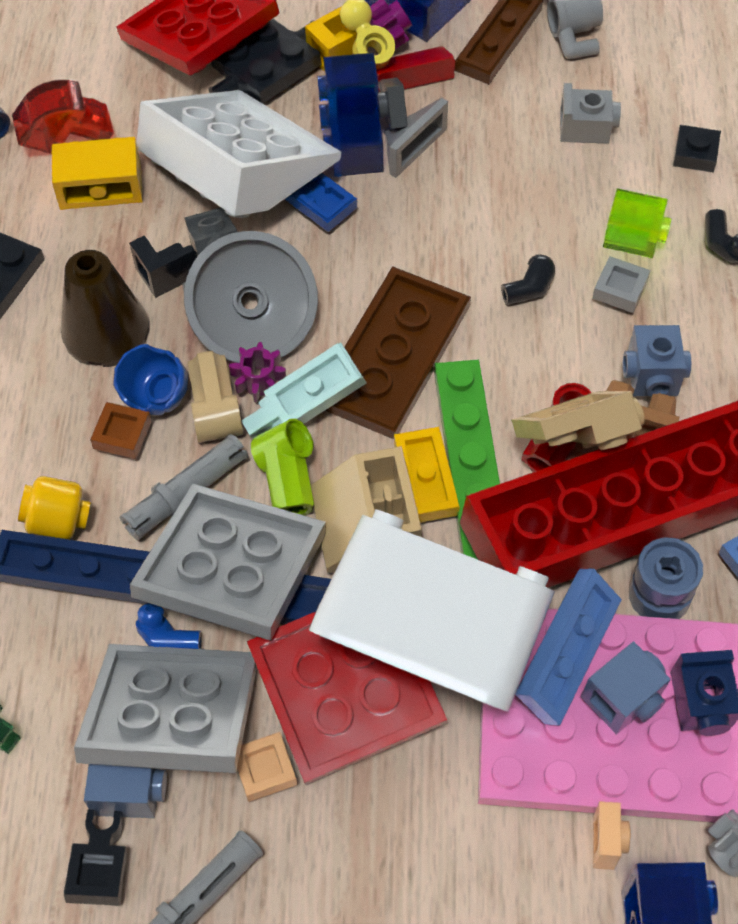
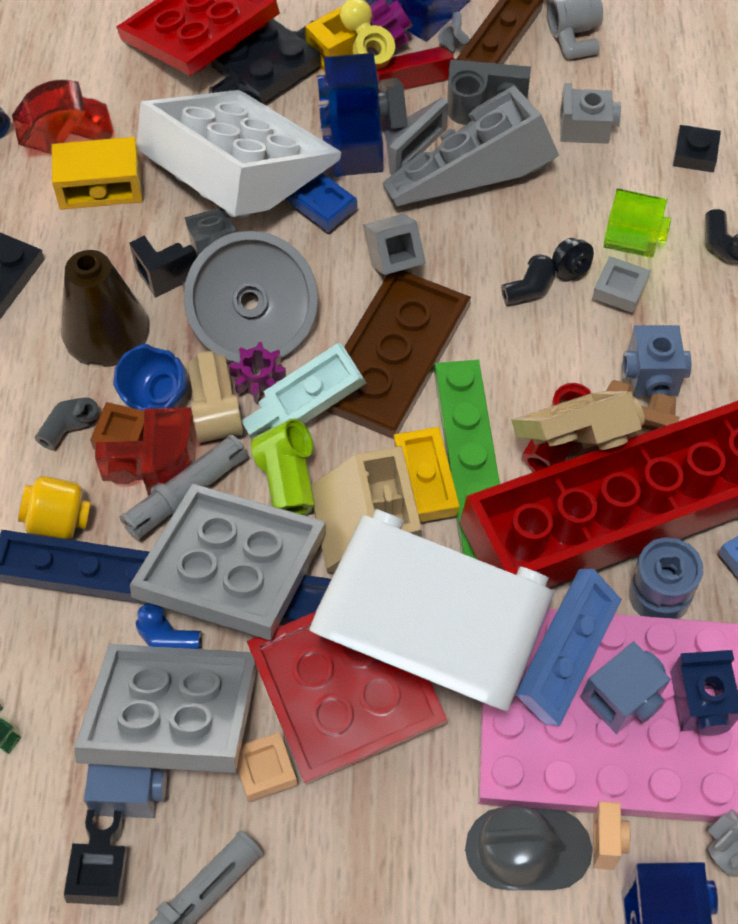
none -> dark grey arm [34,397,99,450]
none -> clear red brick [95,407,196,496]
none -> light grey brick [363,214,426,275]
none -> light grey wedge [383,86,559,206]
none -> light grey hand [438,12,470,53]
none -> dark grey plate [447,60,531,125]
none -> dark grey piece [465,805,593,891]
none -> black plate [552,238,594,280]

